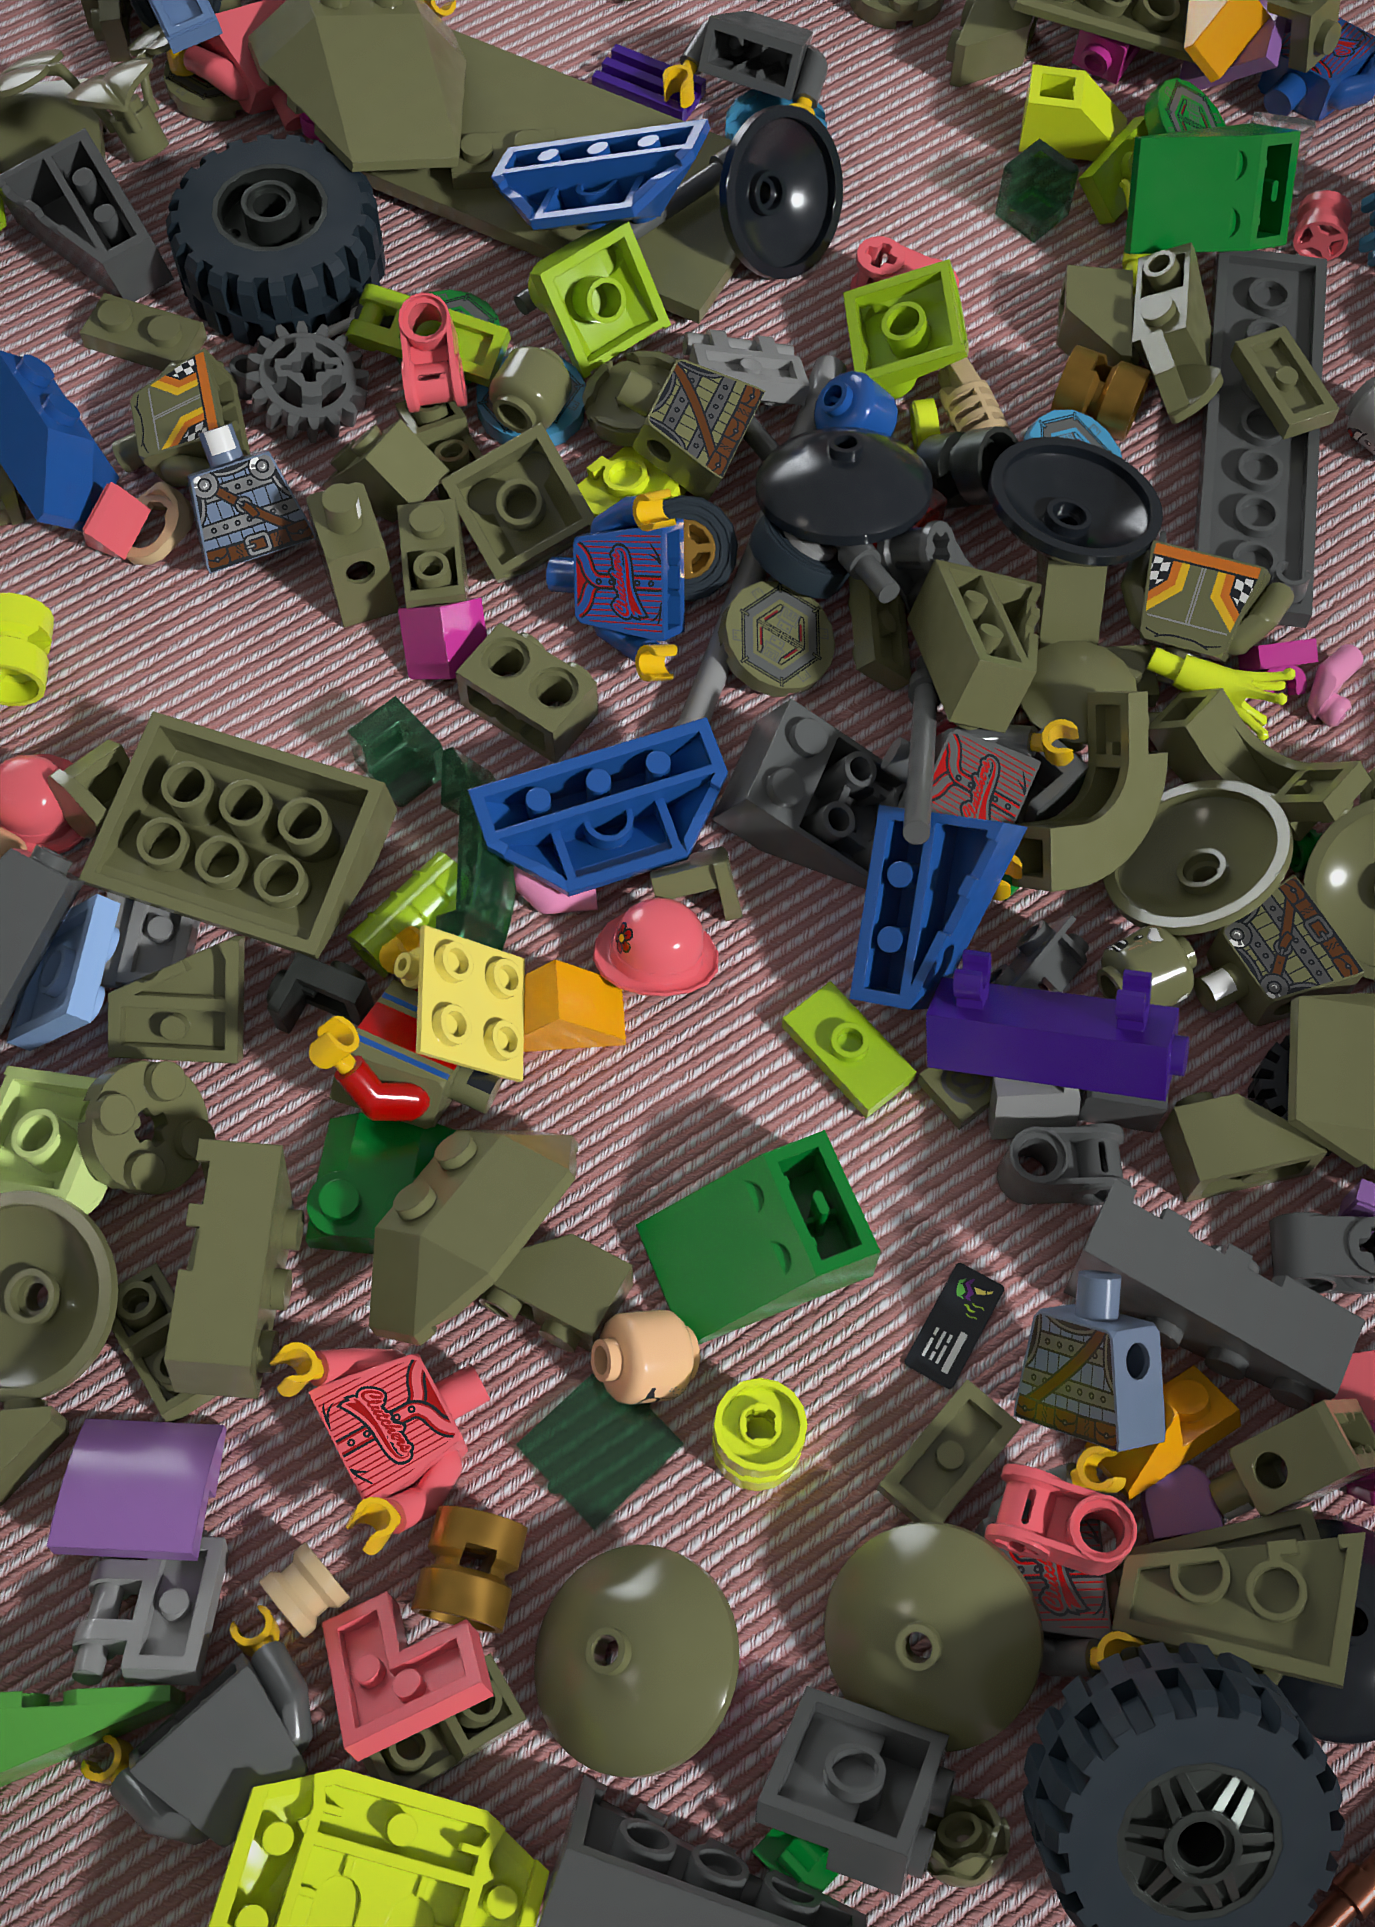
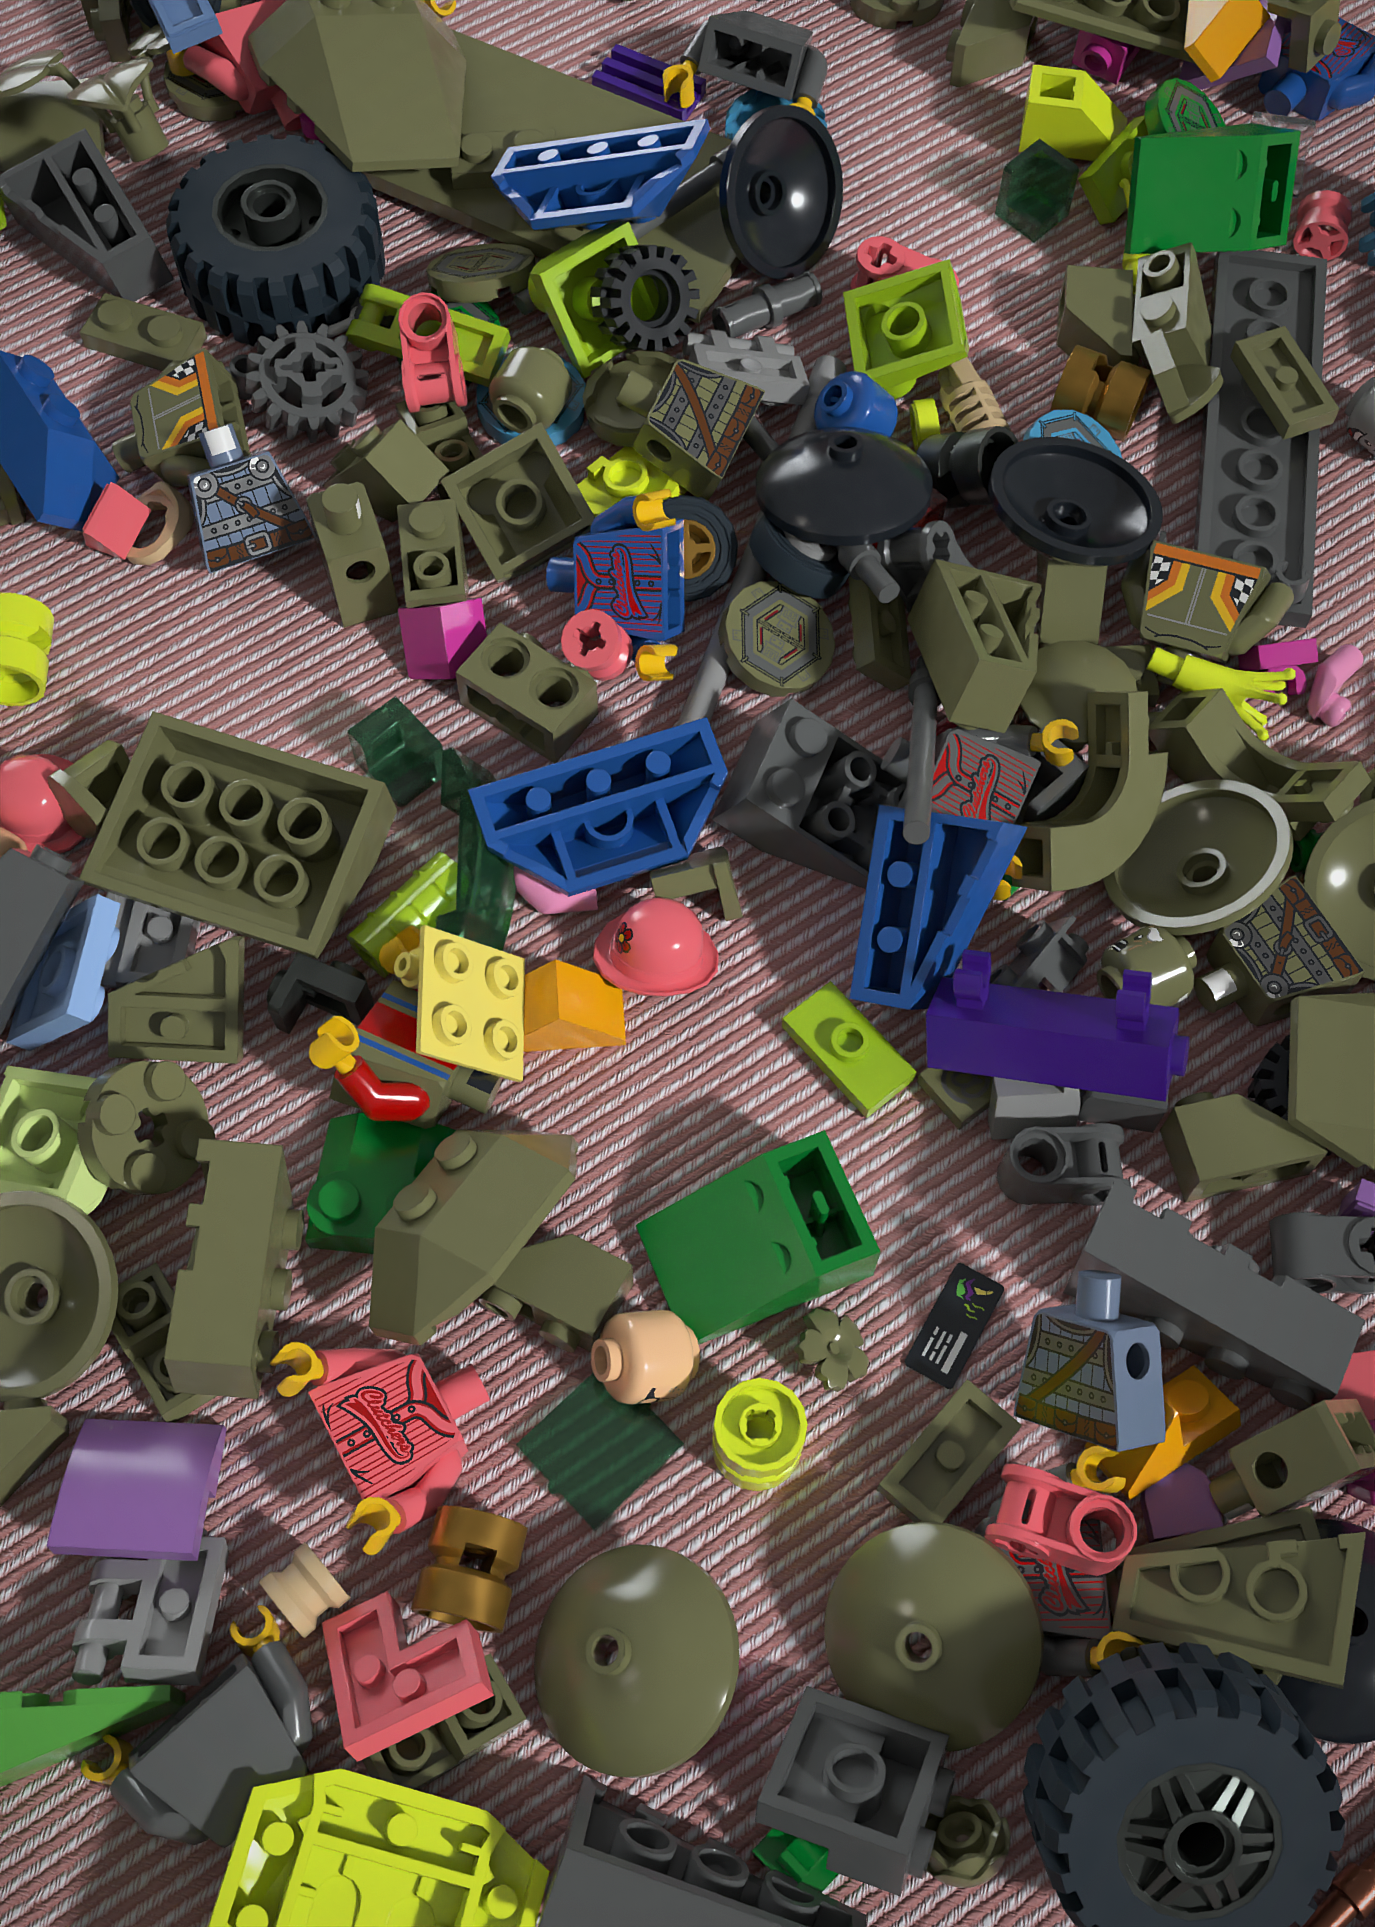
none -> olive tile [426,243,536,303]
none -> coral wheel [561,609,633,681]
none -> black tyre [590,245,700,351]
none -> dark grey pin [712,271,822,338]
none -> olive plant [794,1308,869,1392]

